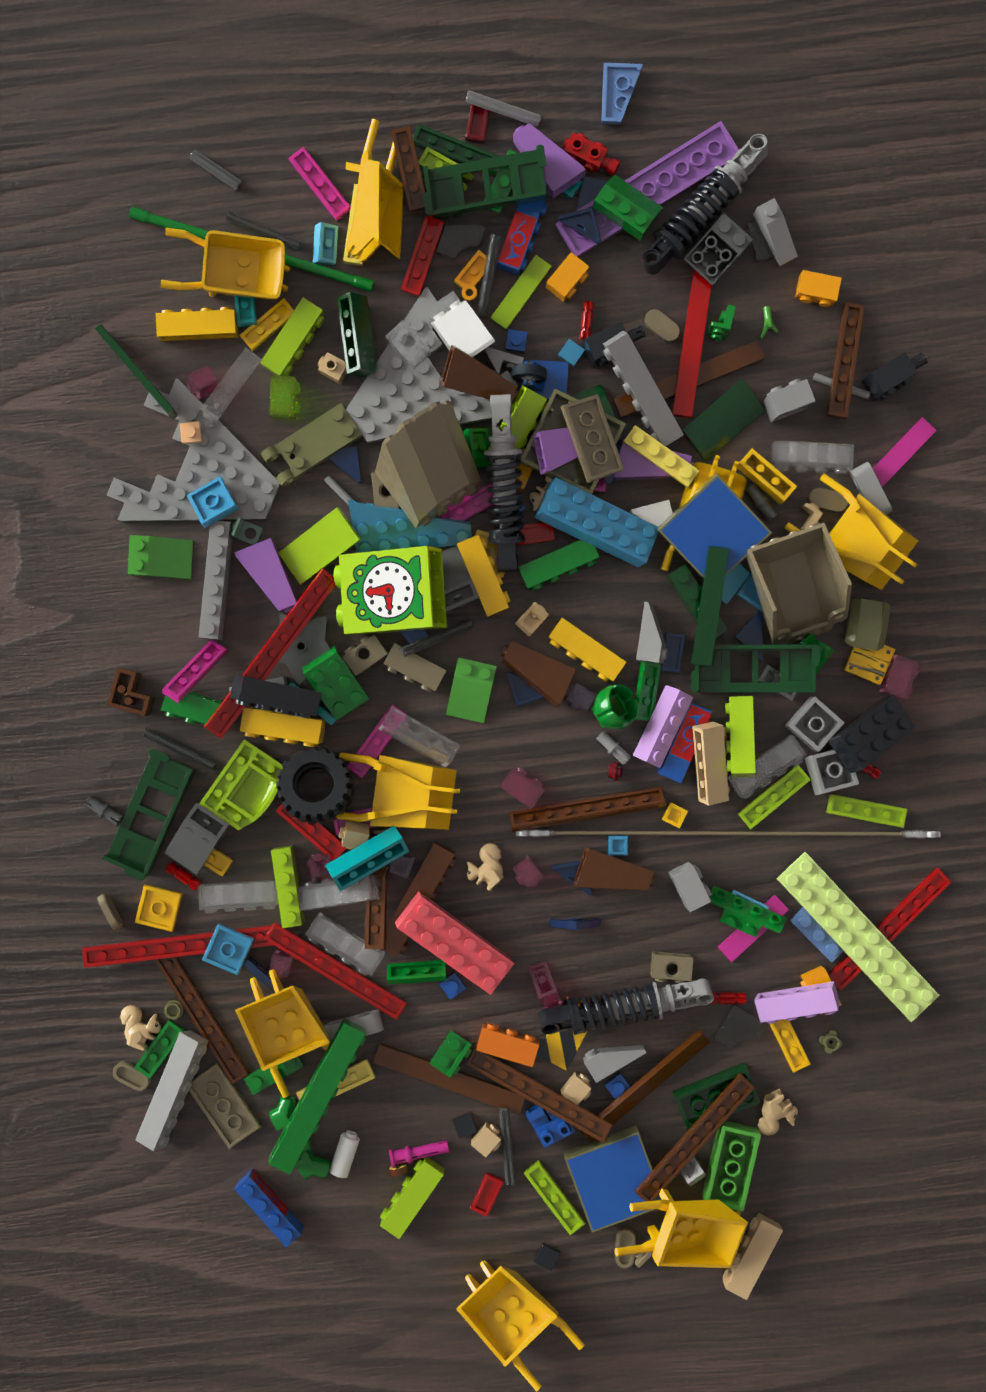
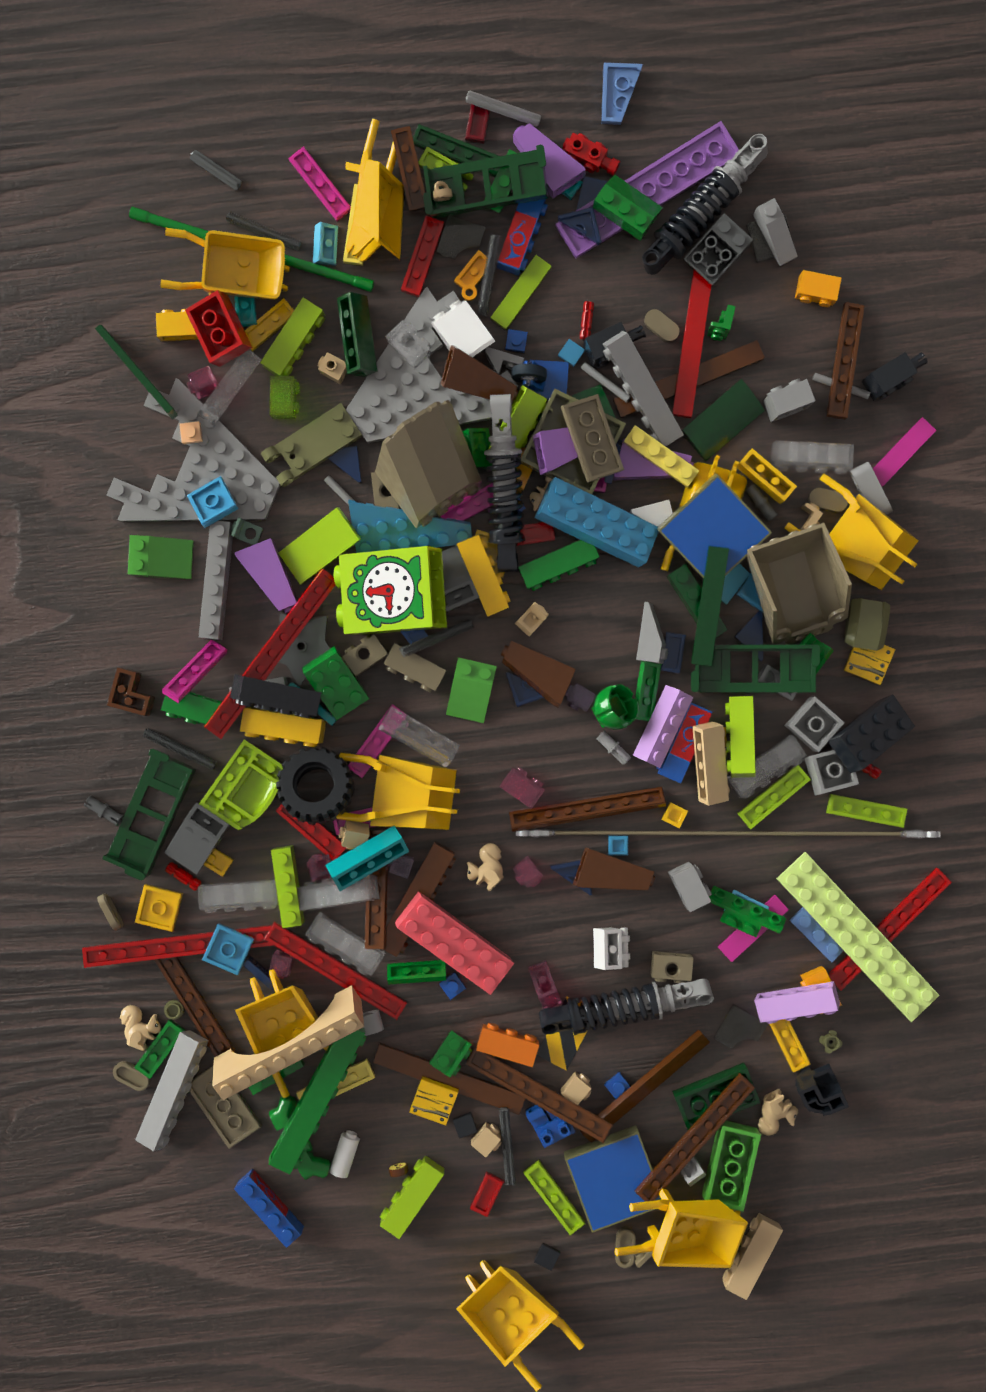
dark pink pin [389,1140,449,1168] -> none
light orange brick [546,252,589,302] -> none
yellow brick [548,618,626,682] -> none
dark blue tile [550,918,601,930] -> none
light grey slope [583,1045,647,1083] -> none
dark red plate [608,762,623,781] -> none
red axle [710,993,746,1004] -> none
bright green bar [760,306,778,339] -> none
clear pink brick [879,655,919,700] -> none
none -> red brick [185,290,253,367]
none -> tan arch [213,986,364,1100]
none -> yellow tile [409,1076,459,1126]
none -> tan tile [432,181,453,201]
none -> light grey bar [581,362,631,403]
none -> white brick [593,927,630,970]
none -> black brick [795,1064,849,1116]

